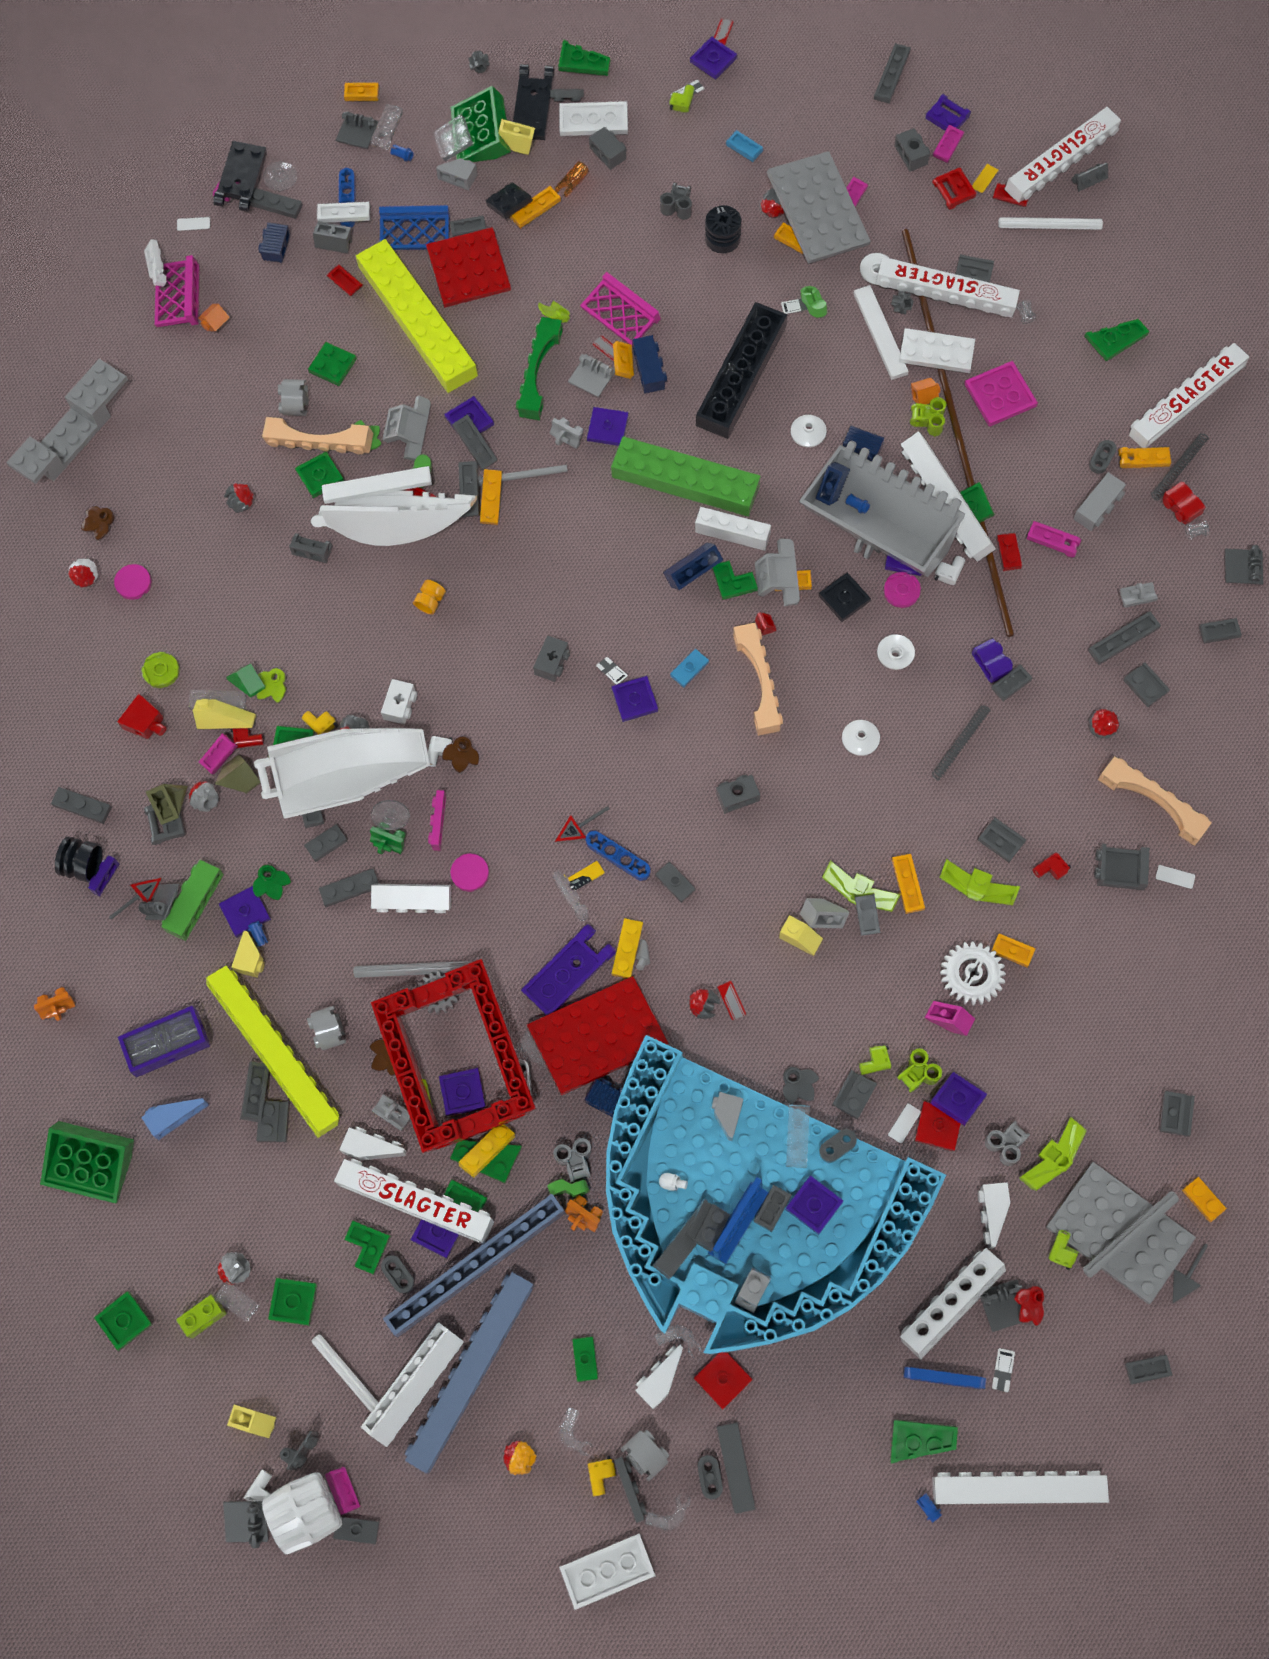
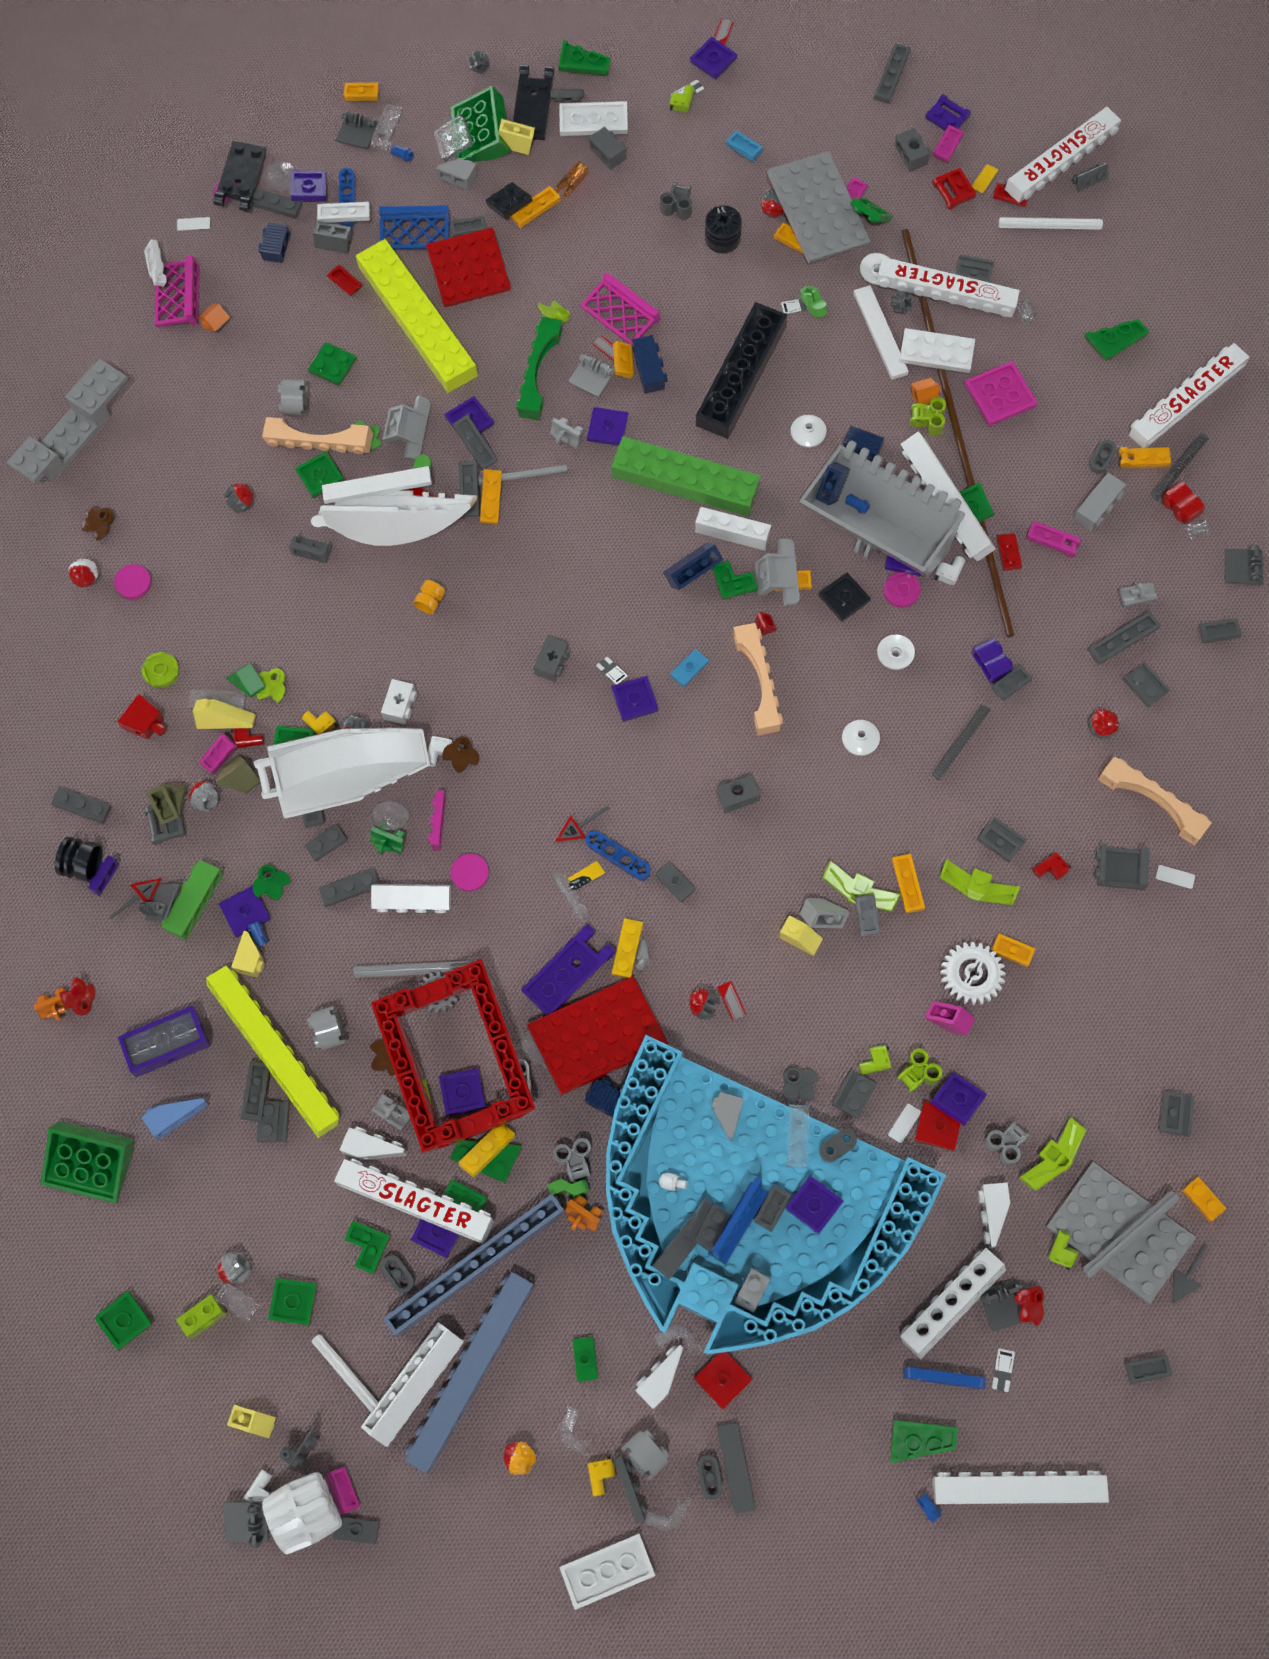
none -> red plate [59,977,95,1016]
none -> dark purple plate [291,171,326,201]
none -> green plate [850,198,893,223]

